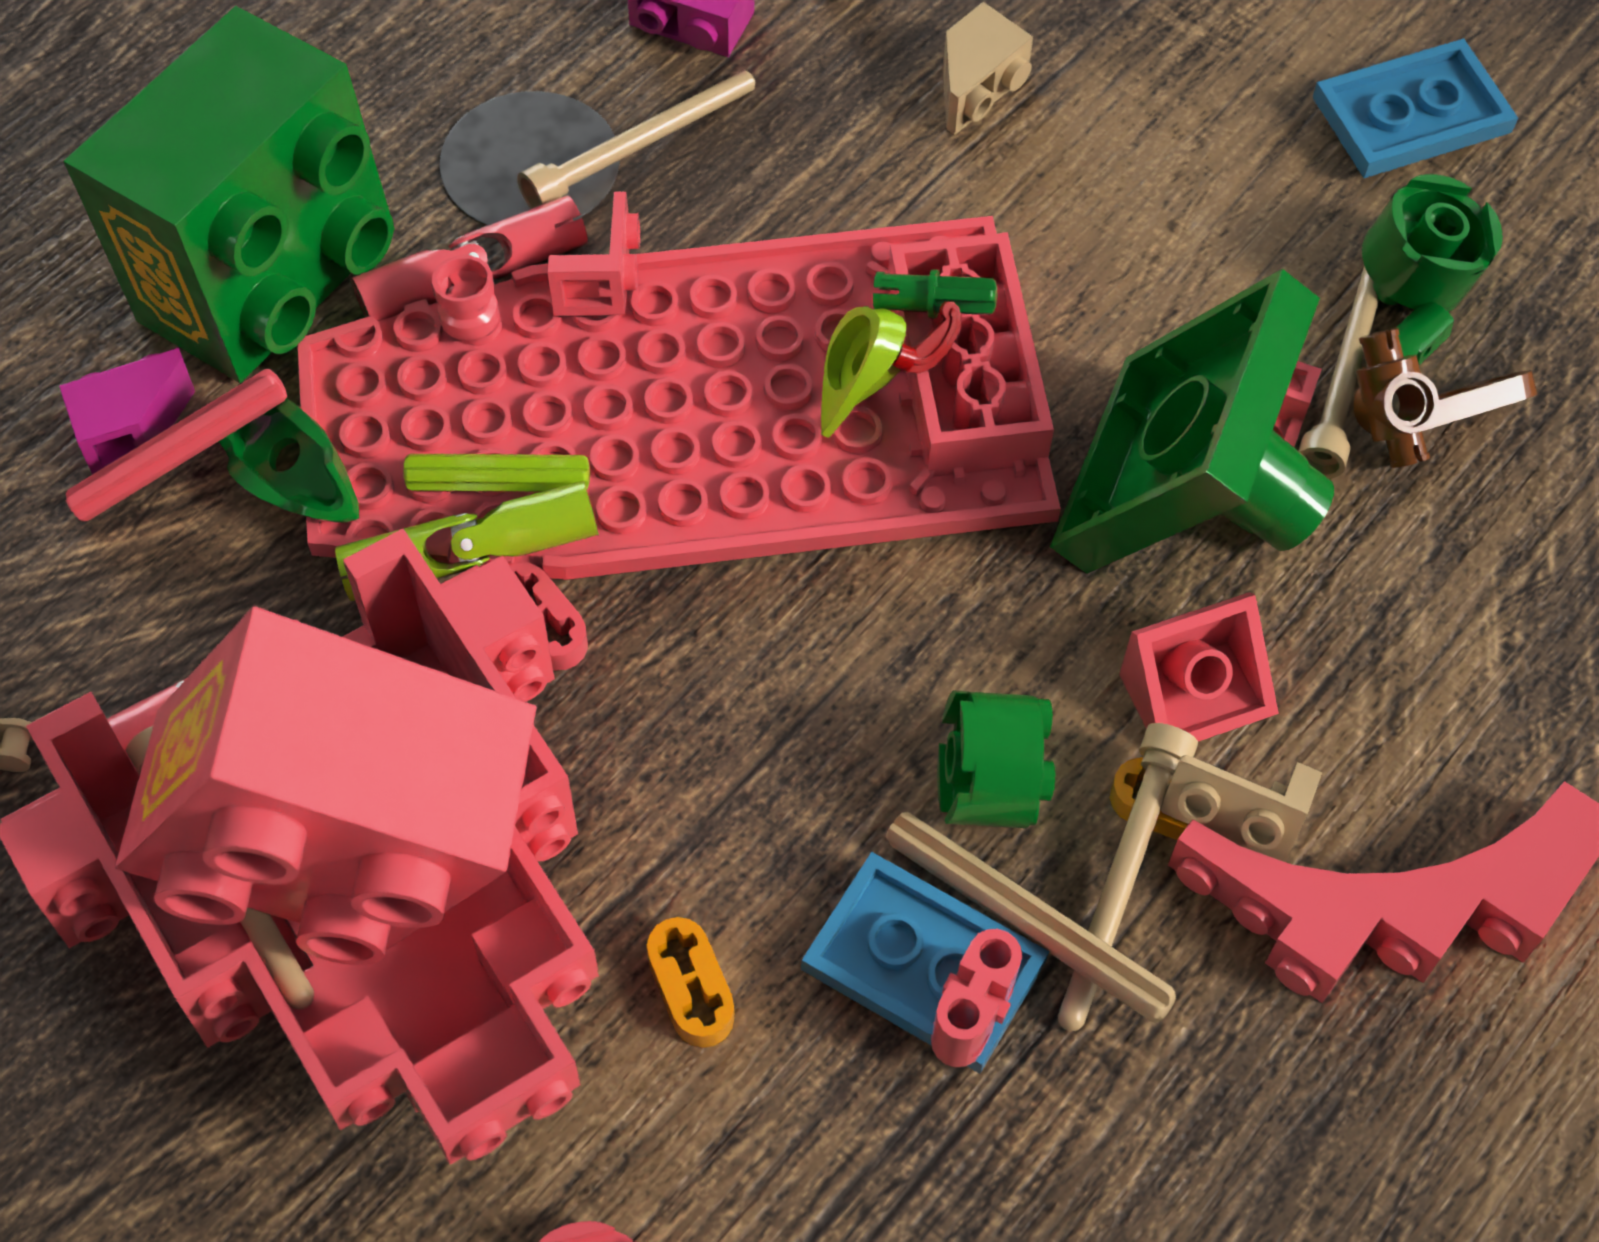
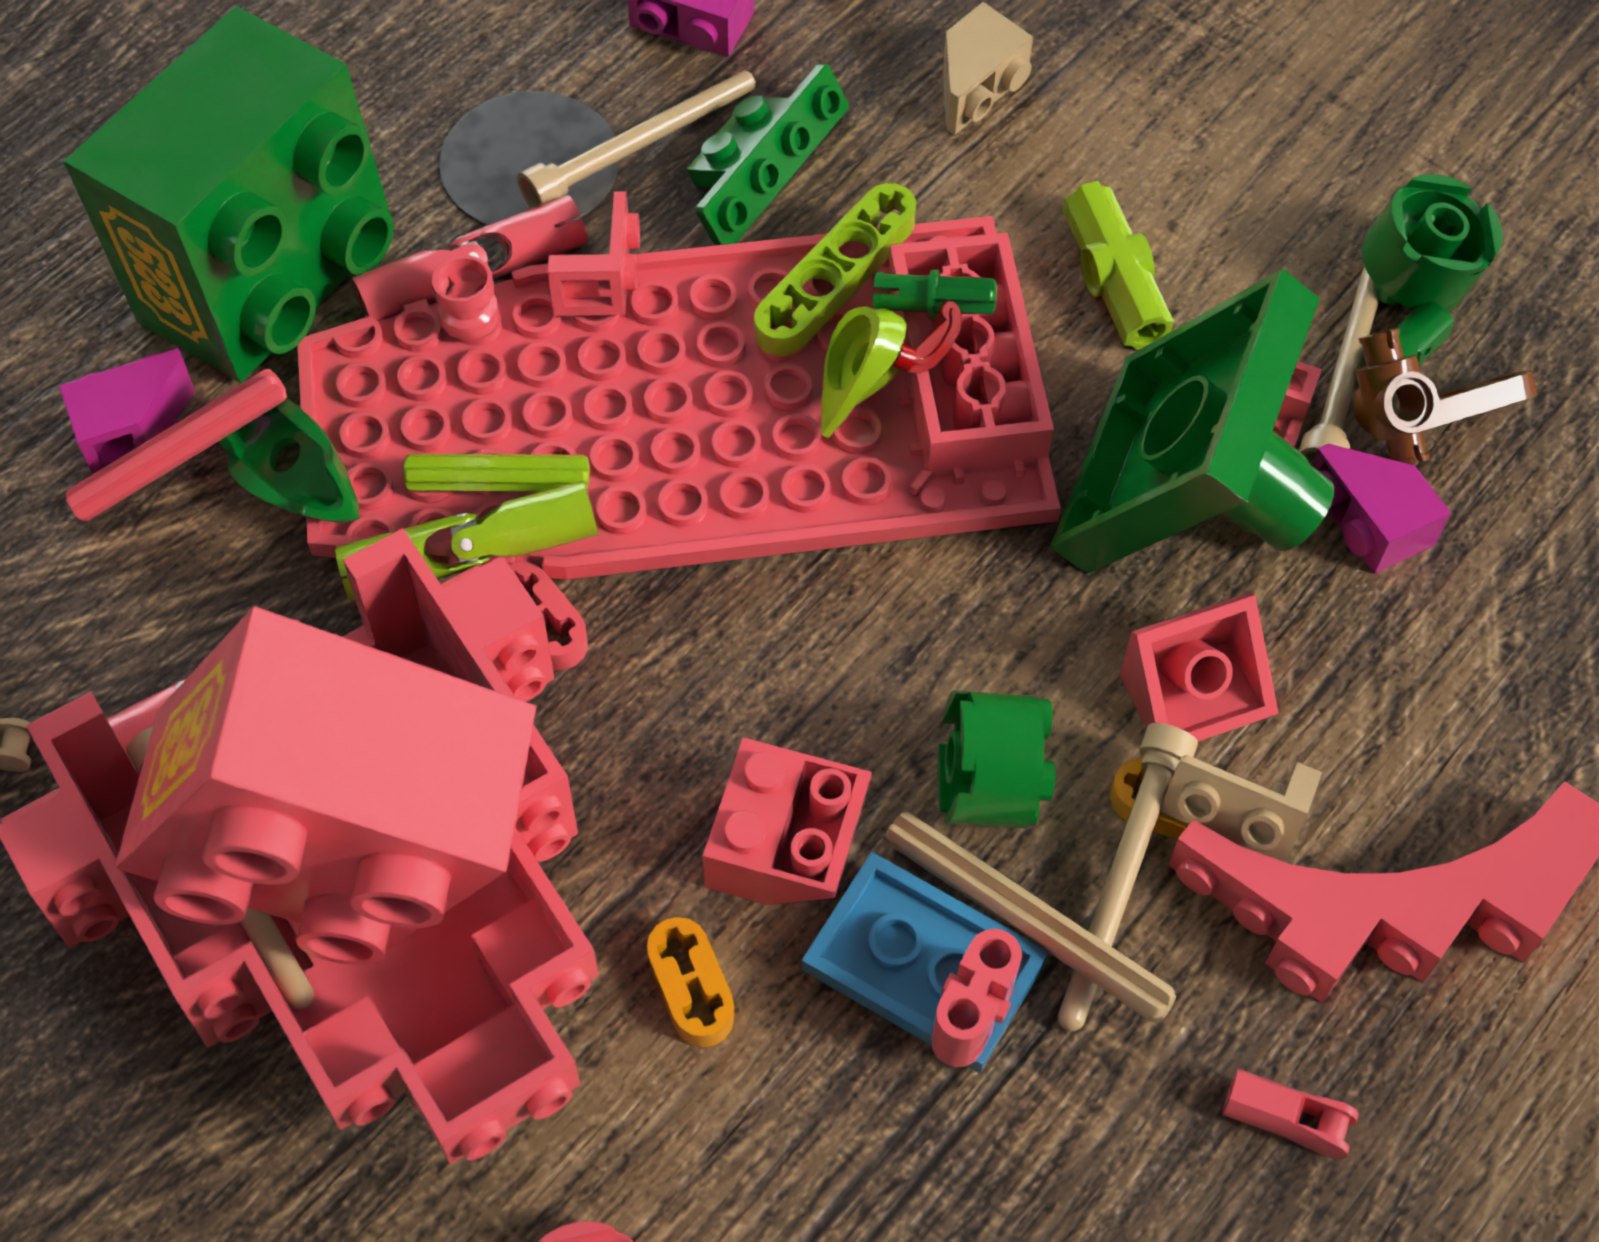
dark azure plate [1312,38,1518,178] -> none
none -> green bracket [686,64,849,246]
none -> coral slope [703,737,872,905]
none -> lime beam [754,183,916,357]
none -> lime piece [1062,181,1174,351]
none -> coral bar [1222,1069,1359,1159]
none -> dark pink slope [1311,443,1451,574]

